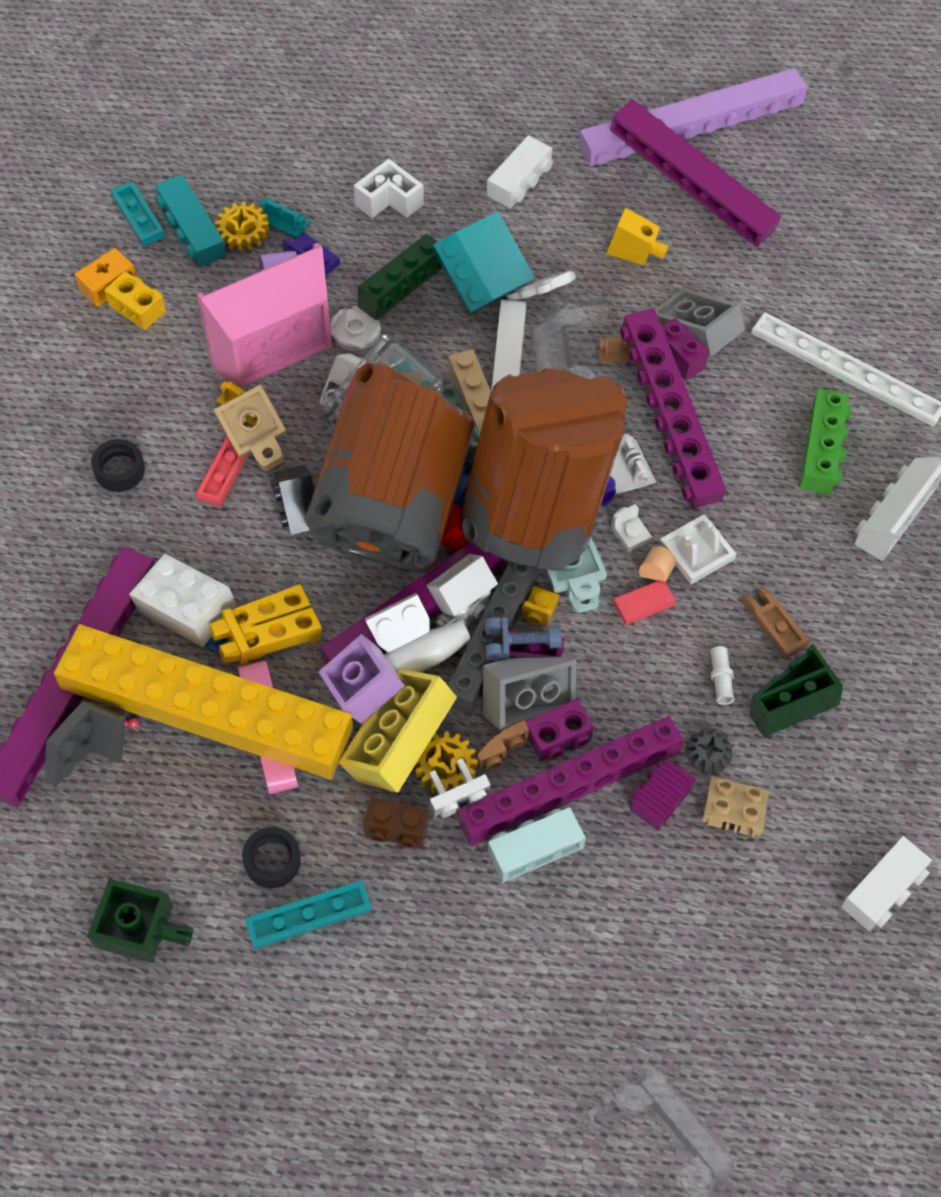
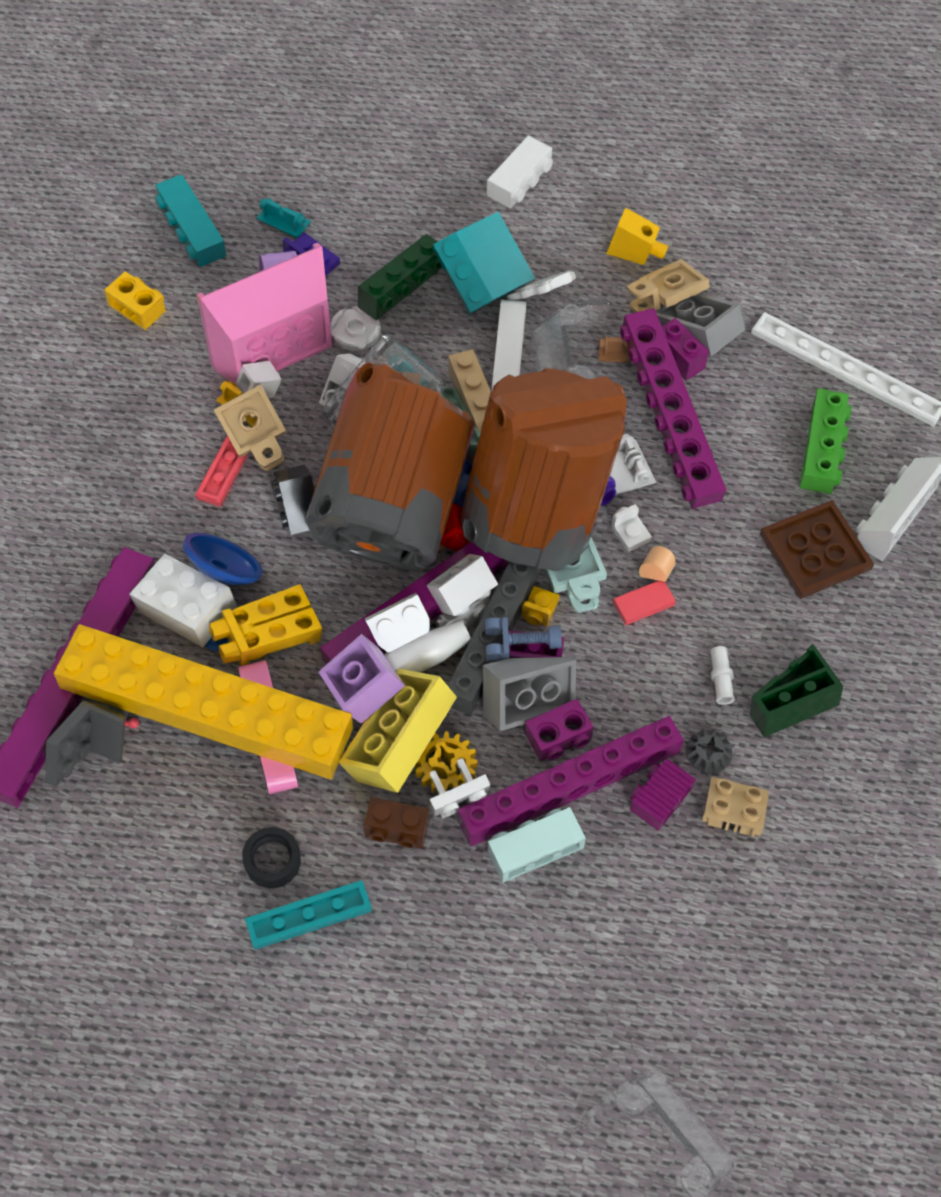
light orange brick [74,248,136,307] -> none
dark green brick [87,878,194,963] -> none
black tyre [91,439,145,492] -> none
teal plate [110,181,165,246] -> none
yellow gear [215,202,270,251] -> none
white brick [354,159,424,218] -> none
medium nougat slope [477,720,529,770] -> none
lavender brick [579,68,807,166] -> none
magenta brick [610,99,781,248] -> none
white plate [659,514,737,585] -> none
medium nougat hinge [742,586,810,659] -> none
white brick [841,836,932,932] -> none
none -> blue dish [183,533,263,585]
none -> white brick [236,361,281,398]
none -> tan plate [628,259,710,313]
none -> reddish brown plate [760,500,874,599]

